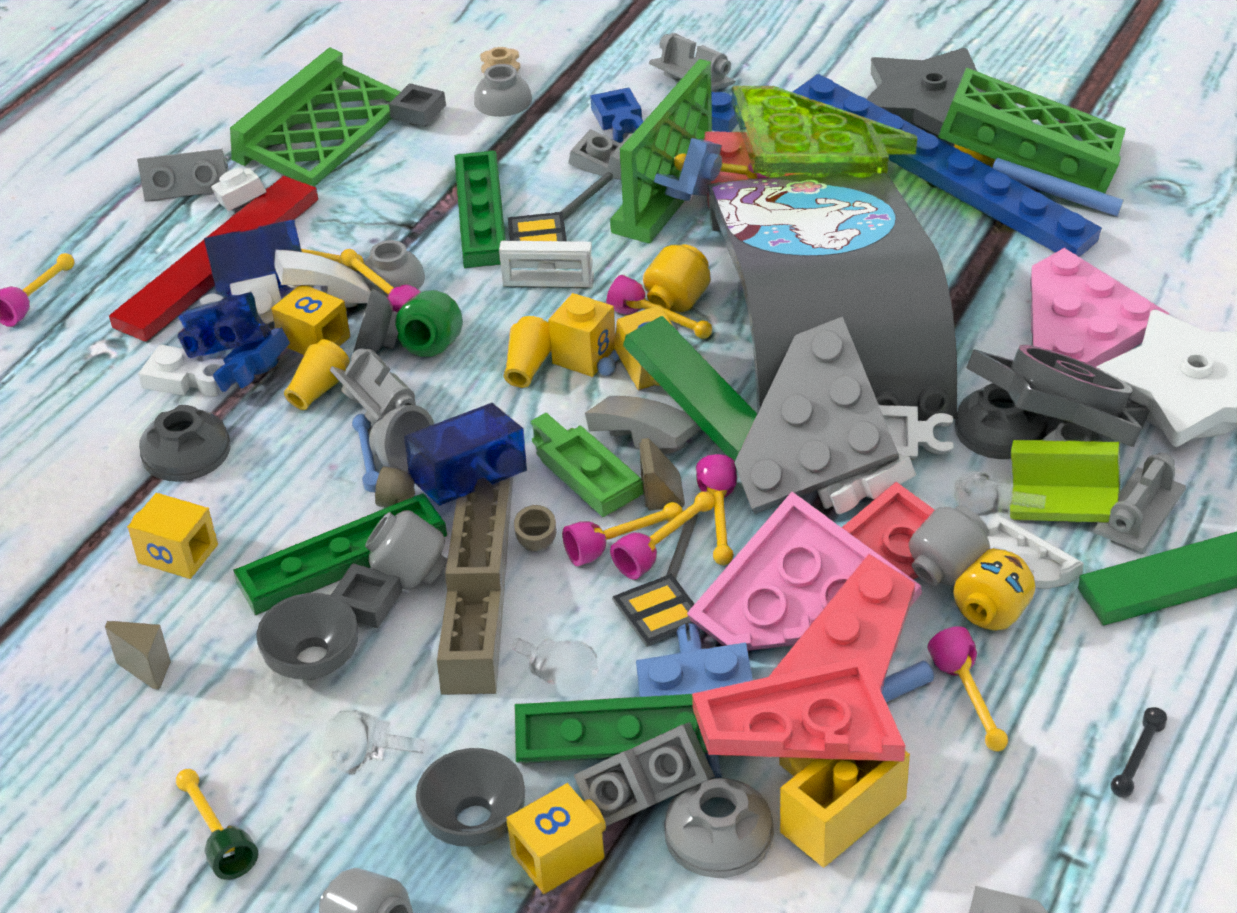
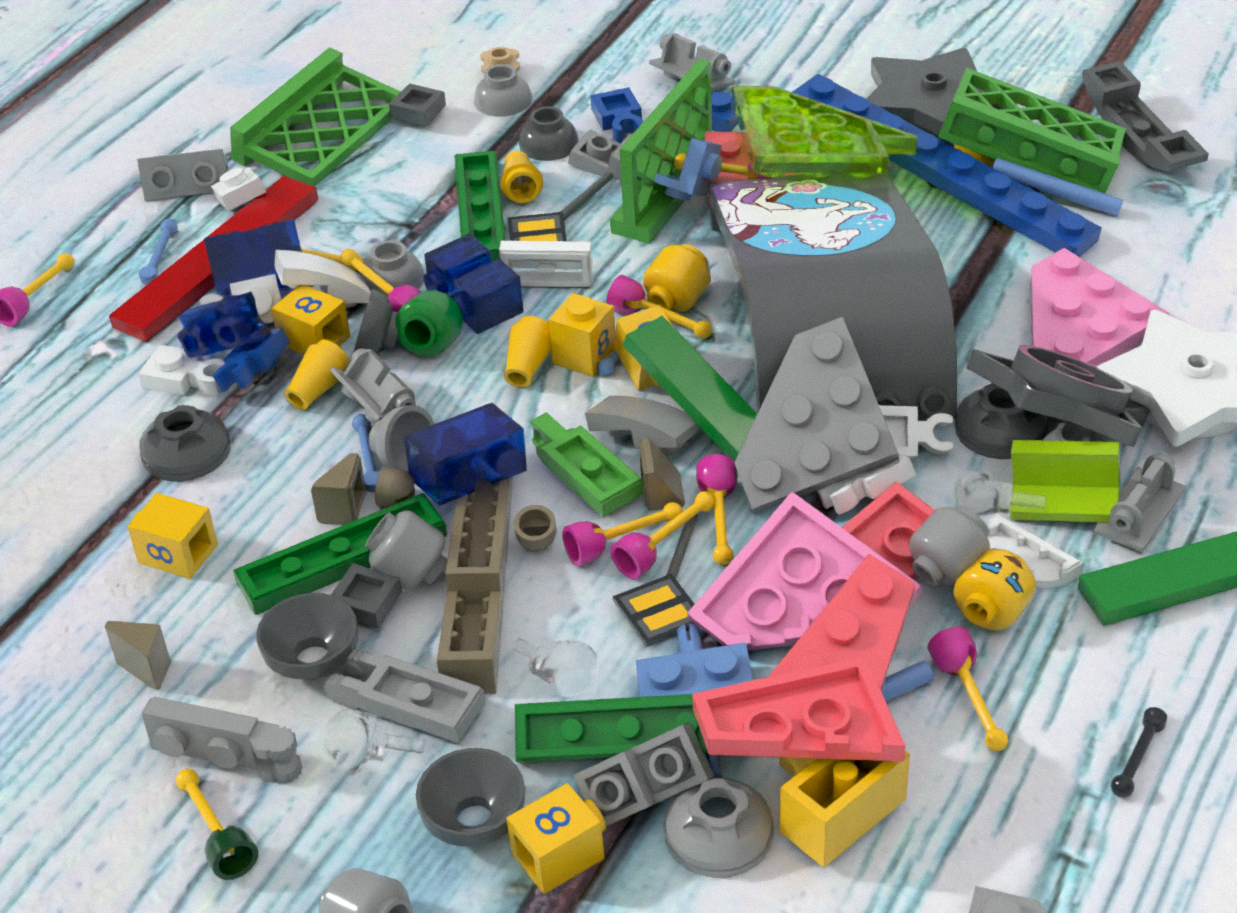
none -> medium blue hinge [139,219,178,284]
none -> light grey hinge [142,697,302,784]
none -> dark tan slope [311,453,366,525]
none -> light grey hinge [323,649,486,743]
none -> clear blue brick [423,233,524,334]
none -> yellow cone [501,150,543,203]
none -> dark grey piece [519,106,579,161]
none -> dark grey slope [1082,61,1209,171]

